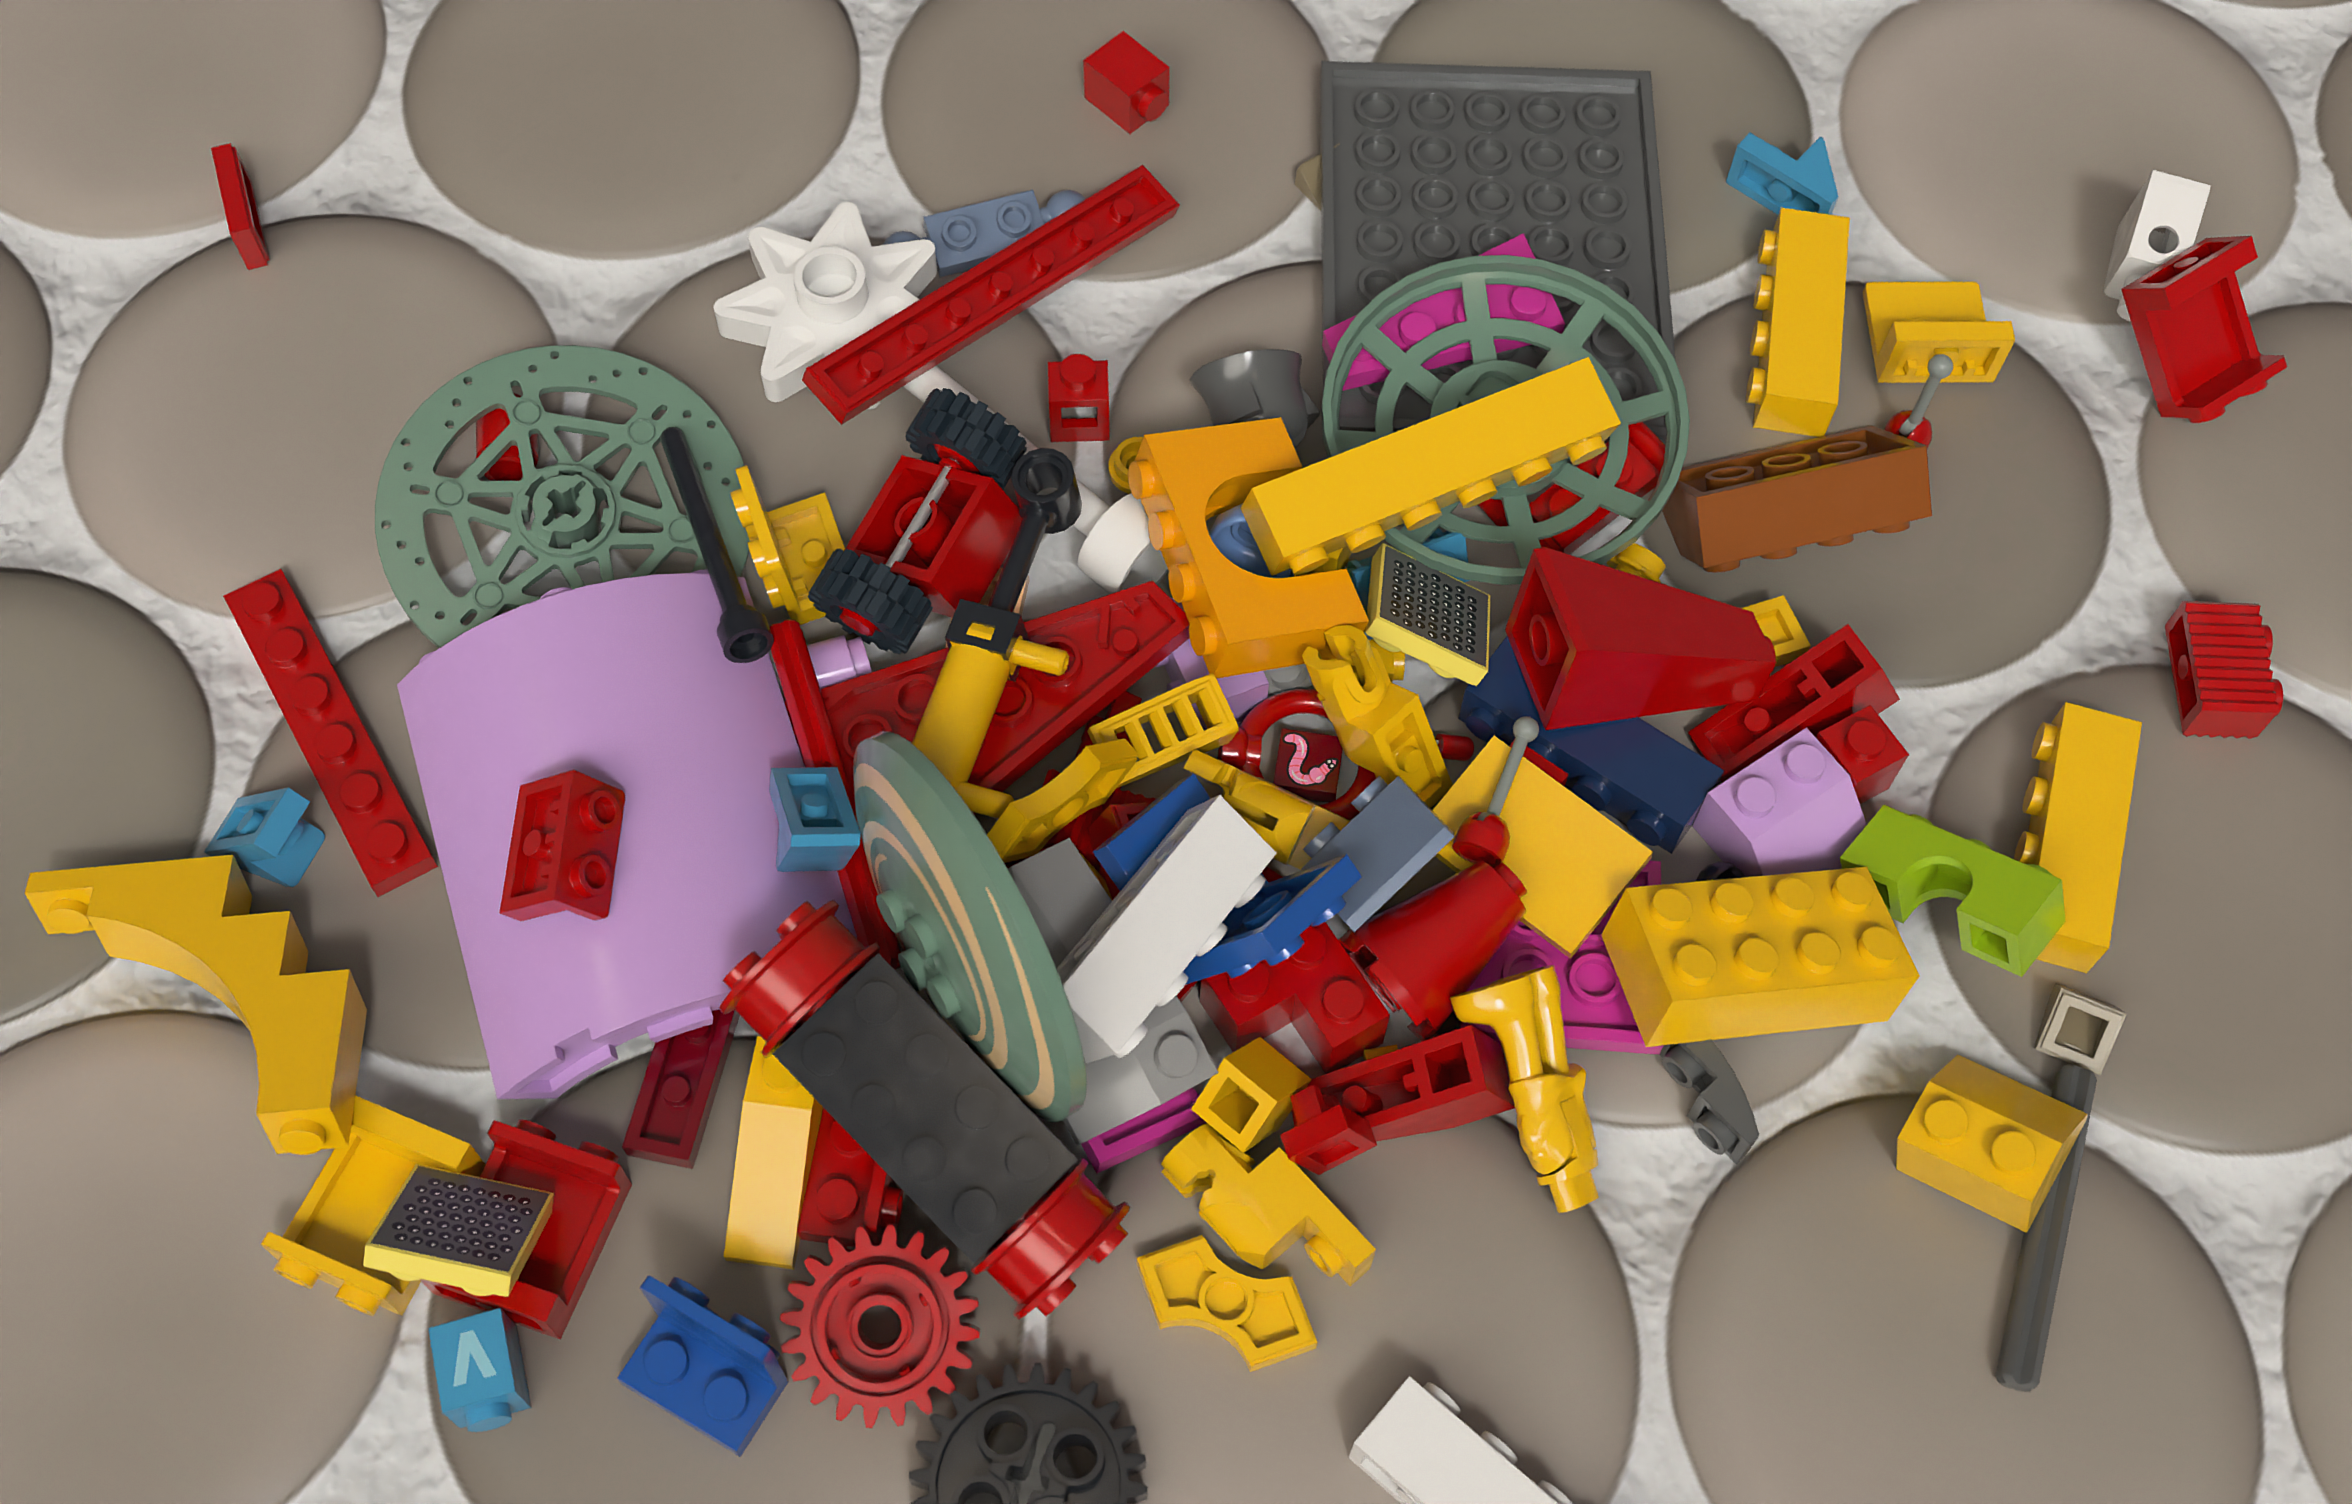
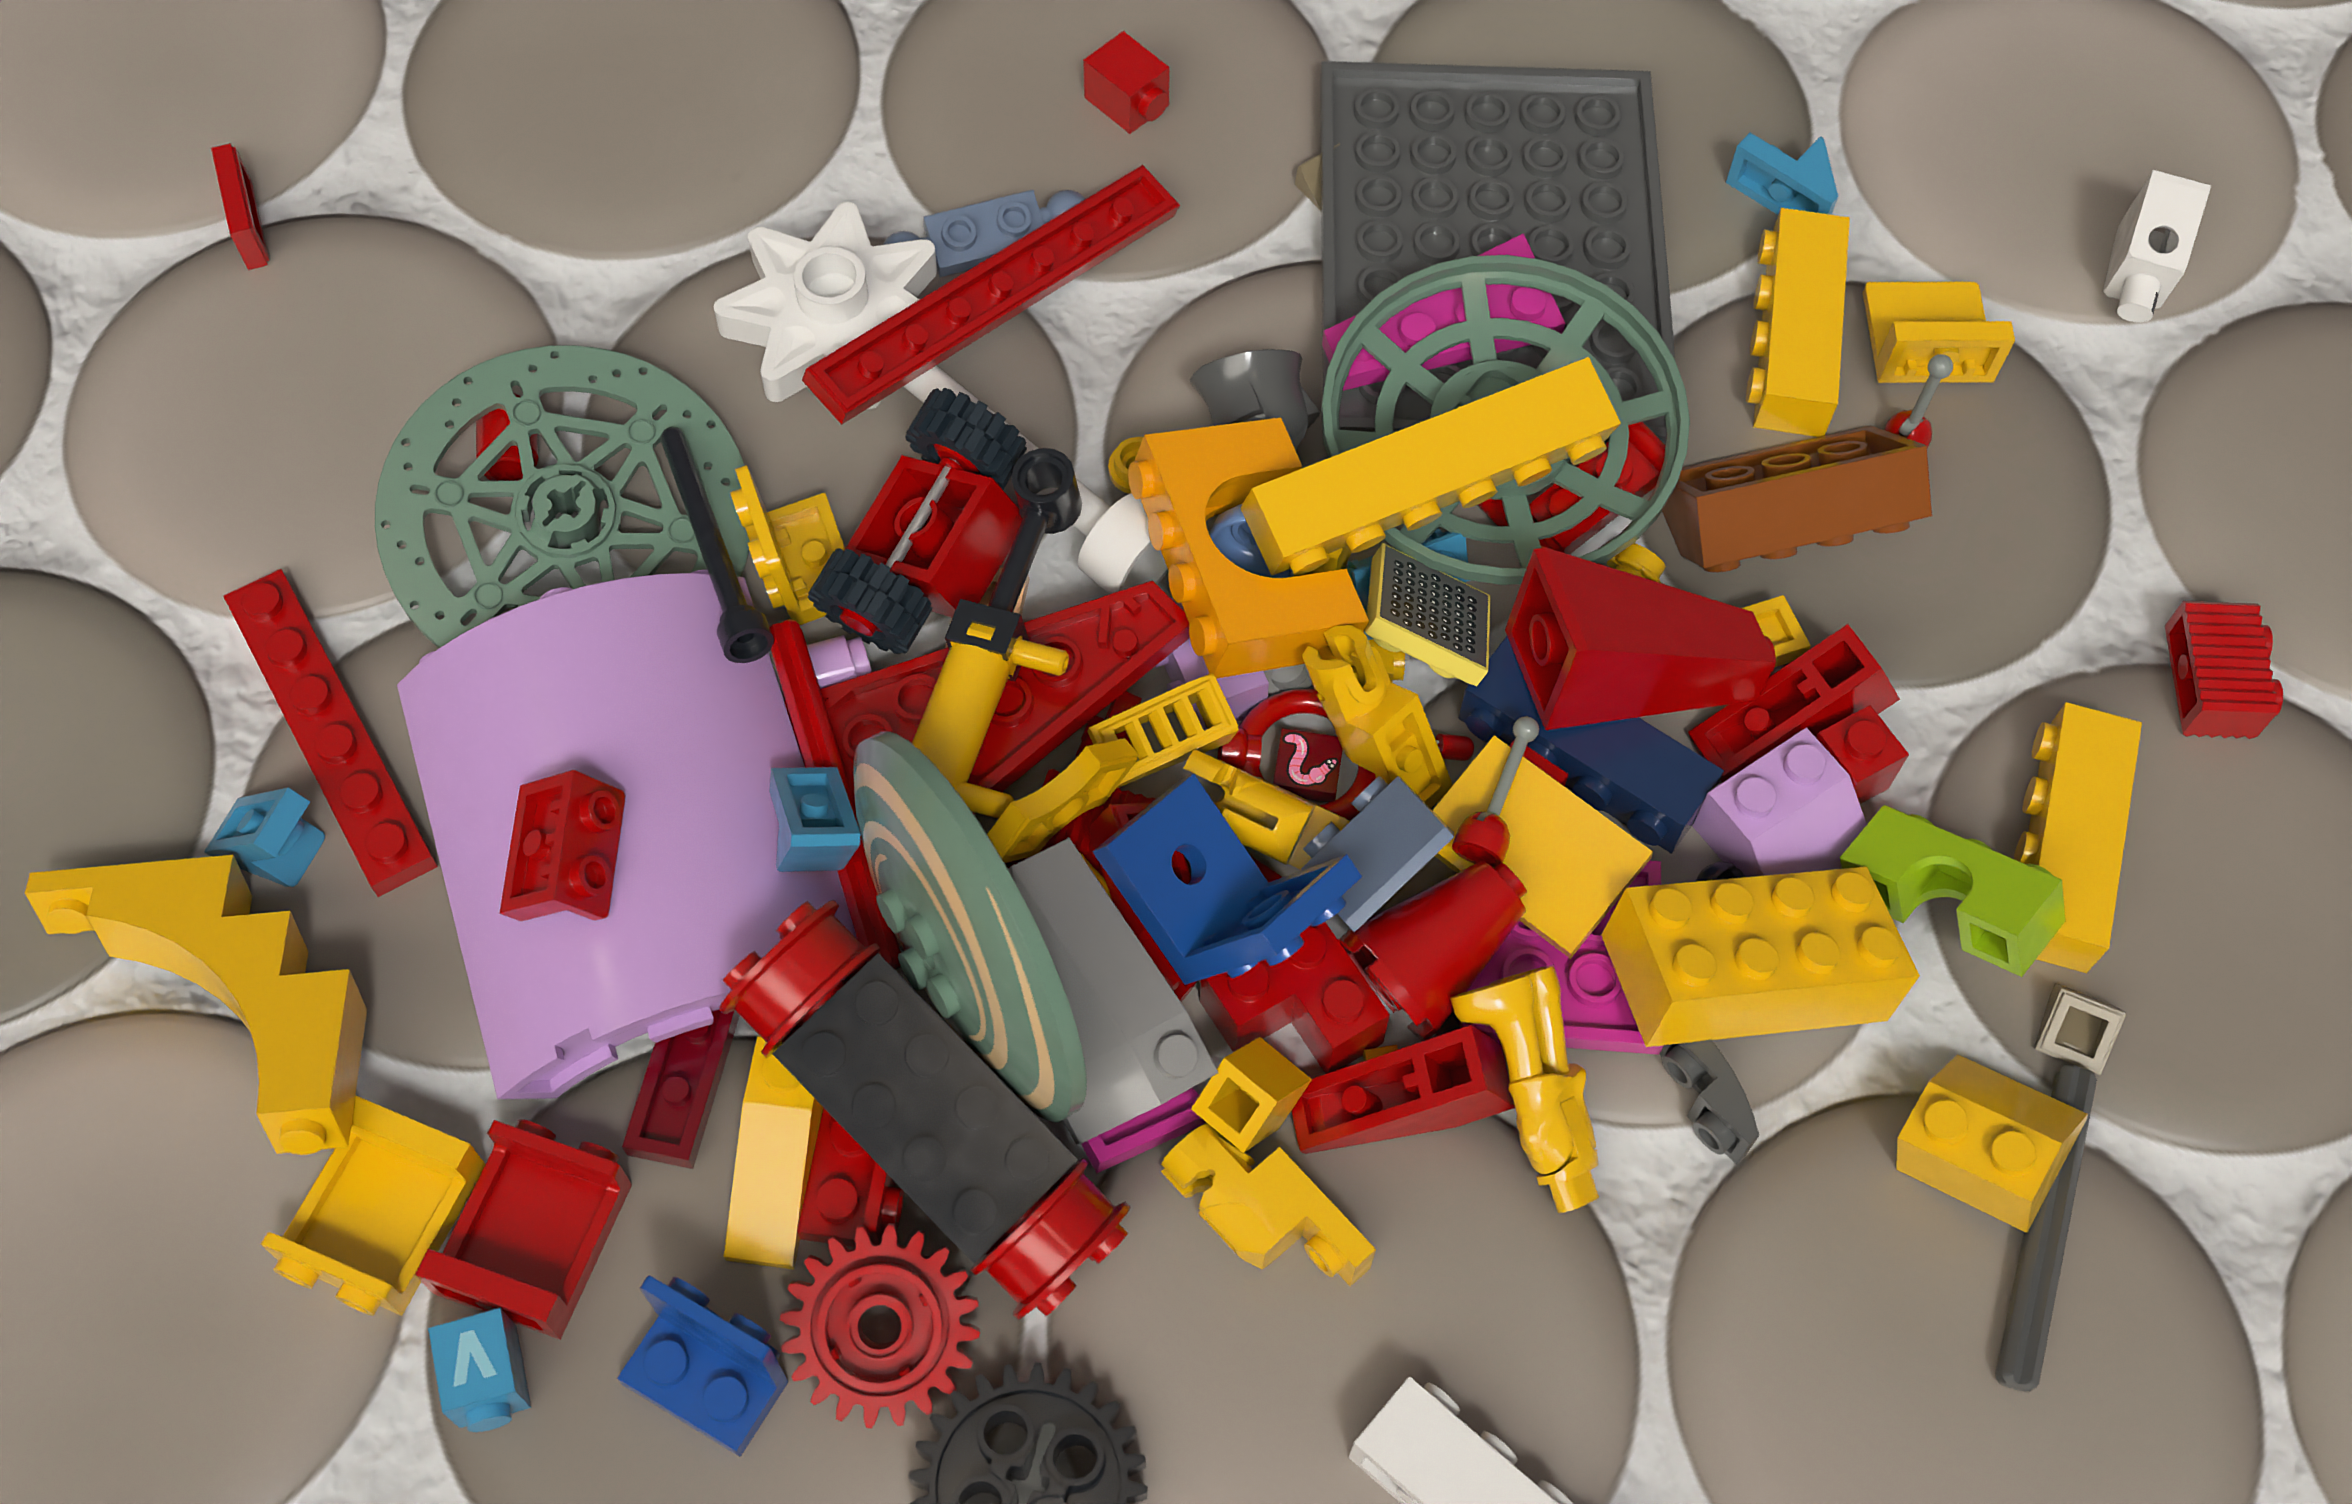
tile [363,1164,554,1297] -> none
red brick [1048,354,1110,442] -> none
white brick [1056,795,1276,1063] -> none
yellow tile [1136,1235,1318,1372] -> none
red tile [1280,1084,1377,1175] -> none
red panel [2121,236,2287,423] -> none

